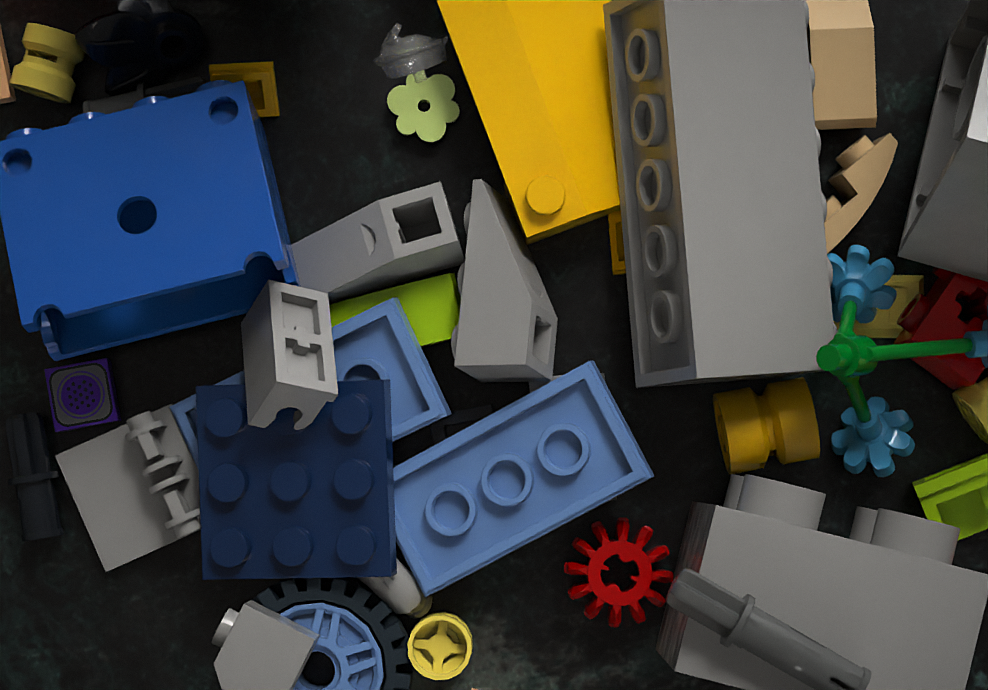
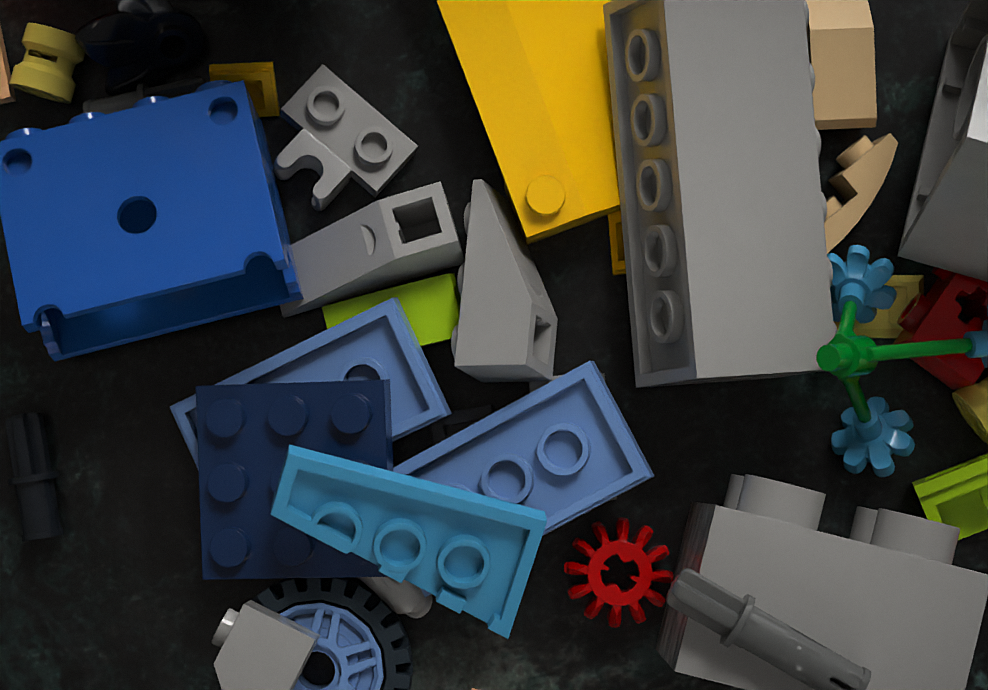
tile [44,358,121,432] -> none
light grey hinge [55,404,201,572] -> none
light grey hinge [241,279,338,430] -> none
clear hat [374,23,449,83] -> none
yellowish green plant [387,71,460,143] -> none
light yellow wheel [407,611,473,680] -> none
yellow wheel [713,377,820,474] -> none
none -> dark azure wing [270,444,547,639]
none -> light grey plate [273,64,418,211]

